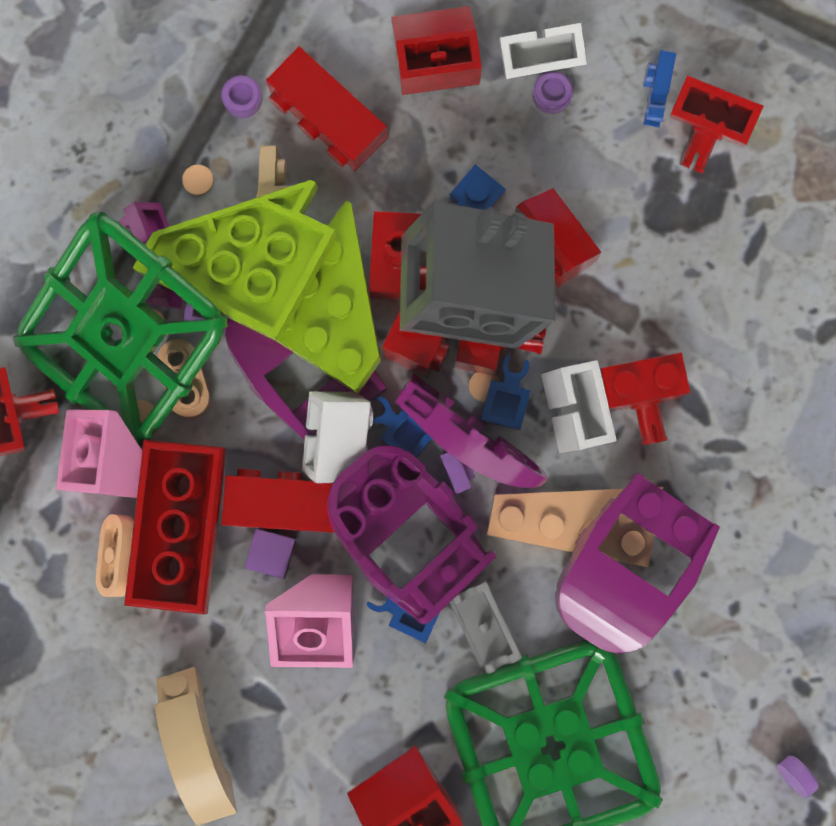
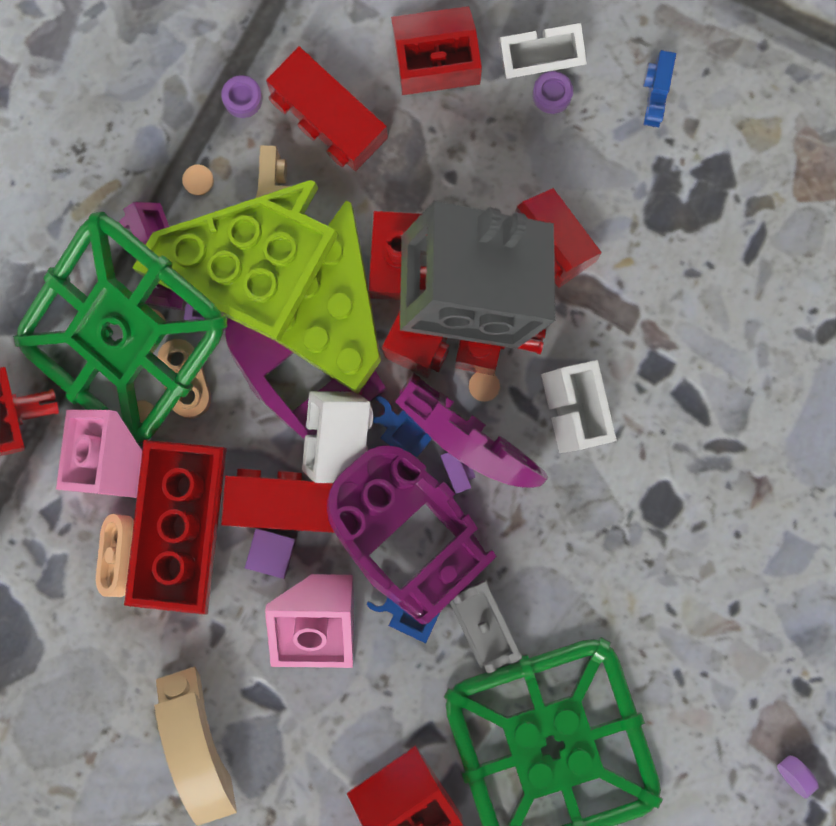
blue plate [449,164,506,210] -> none
blue plate [481,355,531,431] -> none
light nougat wing [486,487,663,567] -> none
magenta slope [555,473,720,653] -> none
red brick [600,352,691,446] -> none
red brick [670,75,764,174] -> none

